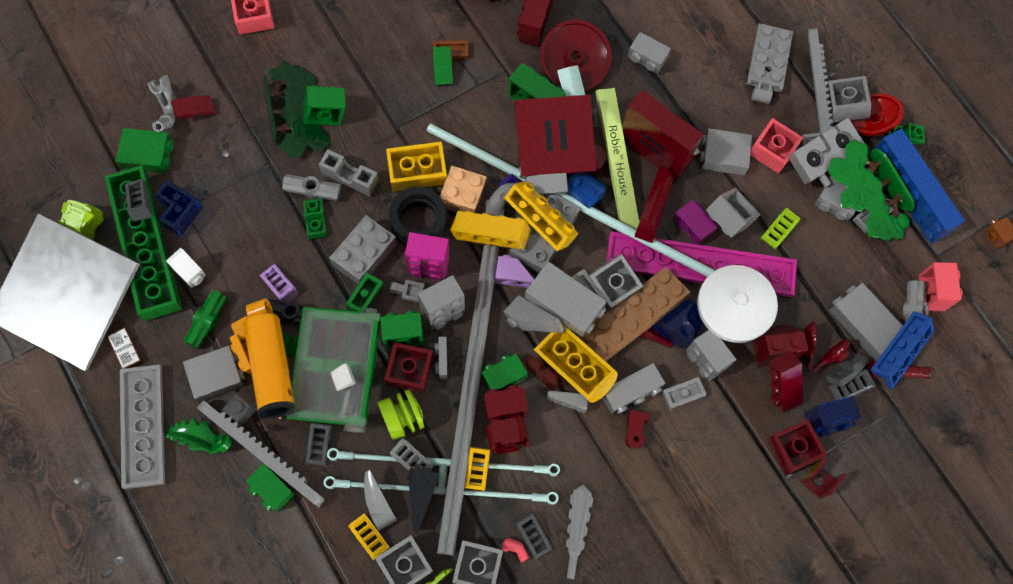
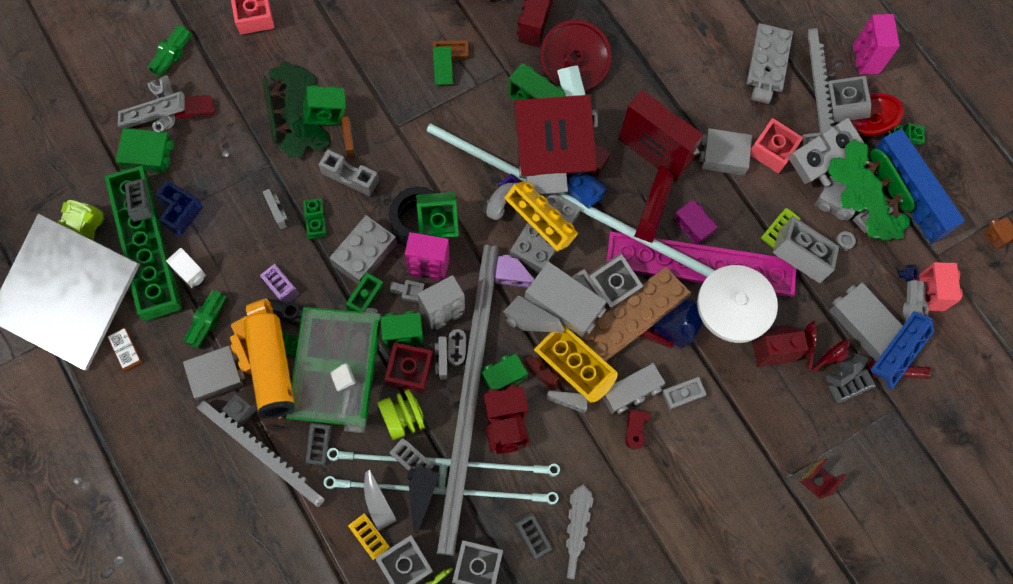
light grey plate [120,365,165,489] -> none
green plant [166,418,233,454] -> none
green brick [246,463,295,512] -> none
light grey piece [282,174,341,201] -> none
yellow brick [386,142,447,192] -> none
light nougat brick [440,165,487,213] -> none
yellow brick [450,211,531,250] -> none
yellow slope [465,446,490,491] -> none
coral arm [501,538,529,563] -> none
yellowish green tile [596,88,639,230] -> none
light grey brick [627,32,671,73] -> none
light grey brick [686,330,737,382] -> none
light grey piece [706,188,761,238] -> none
dark red brick [767,419,827,475] -> none
dark red brick [769,351,803,412] -> none
clear blue brick [804,396,862,437] -> none
none -> light grey tile [118,91,185,130]
none -> green piece [147,25,191,77]
none -> light grey plate [263,189,288,230]
none -> dark orange tile [341,117,355,158]
none -> green slope [416,192,459,238]
none -> light grey beam [448,329,466,367]
none -> light grey brick [773,216,839,283]
none -> light grey tile [835,231,856,251]
none -> dark pink brick [853,14,900,74]
none -> clear blue tile [899,264,918,283]

